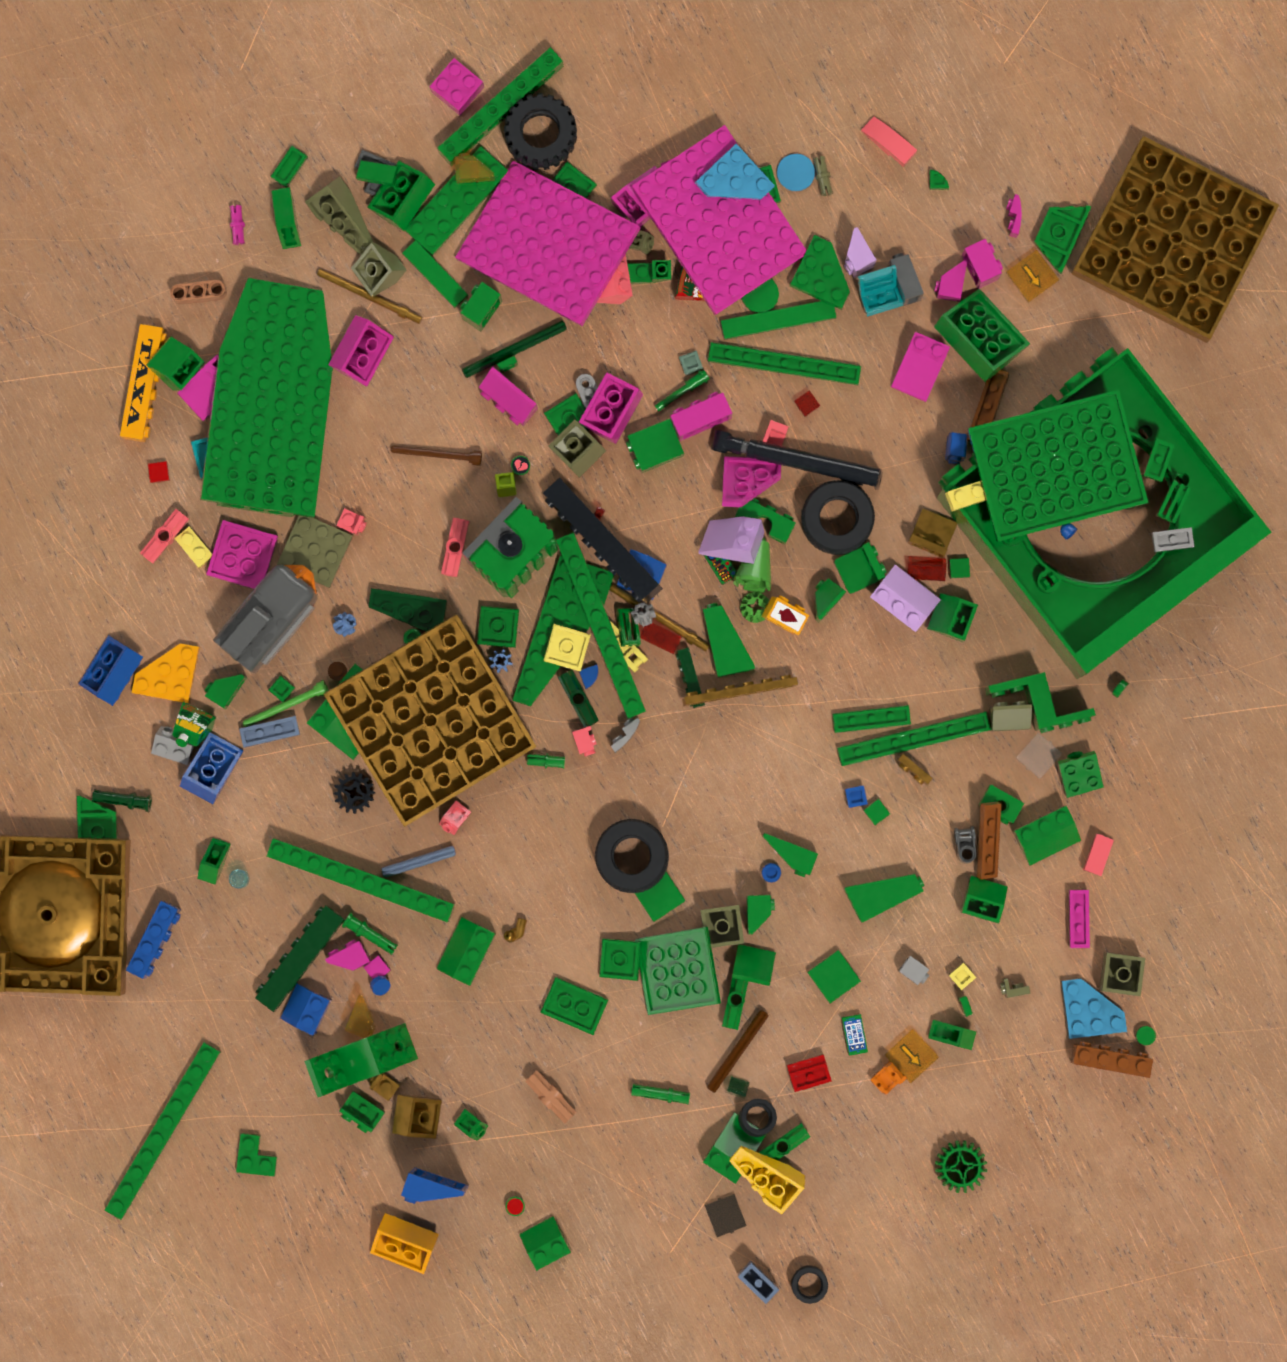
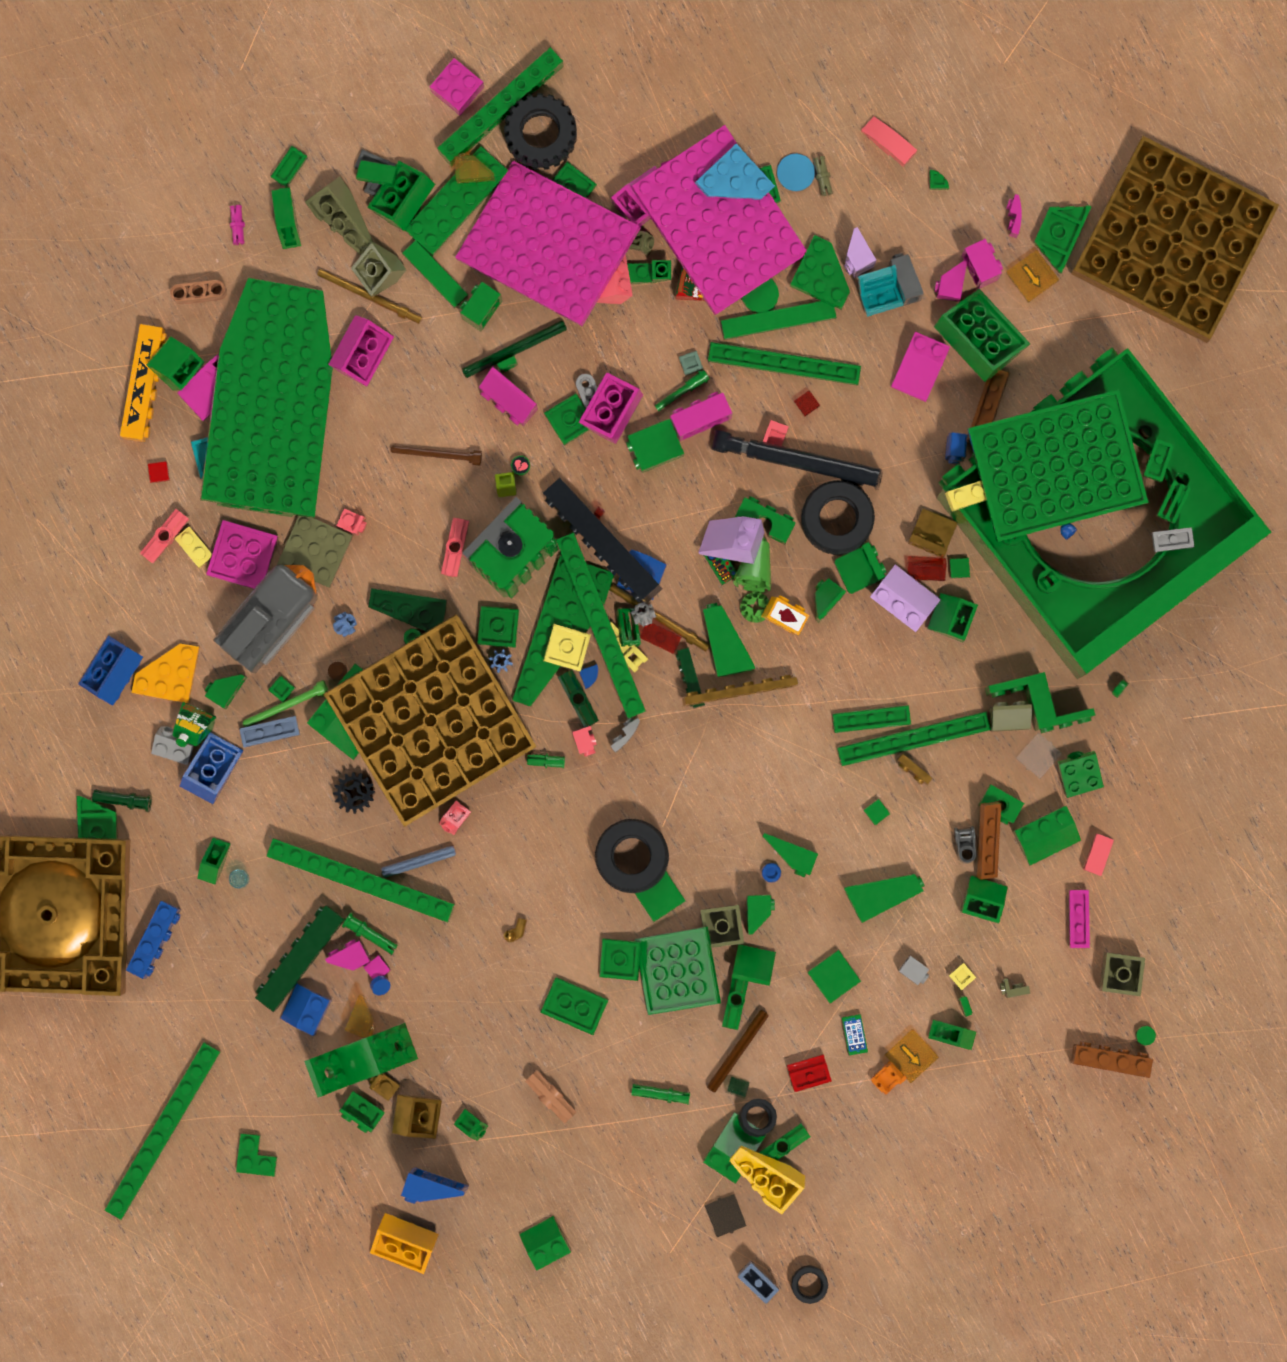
green slope [436,917,496,986] -> none
red tile [506,1196,525,1216] -> none
olive slope [548,420,606,478] -> none
dark pink plate [722,456,781,507] -> none
blue plate [845,785,868,808] -> none
green gear [935,1140,987,1193] -> none
dark azure plate [1061,979,1127,1039] -> none

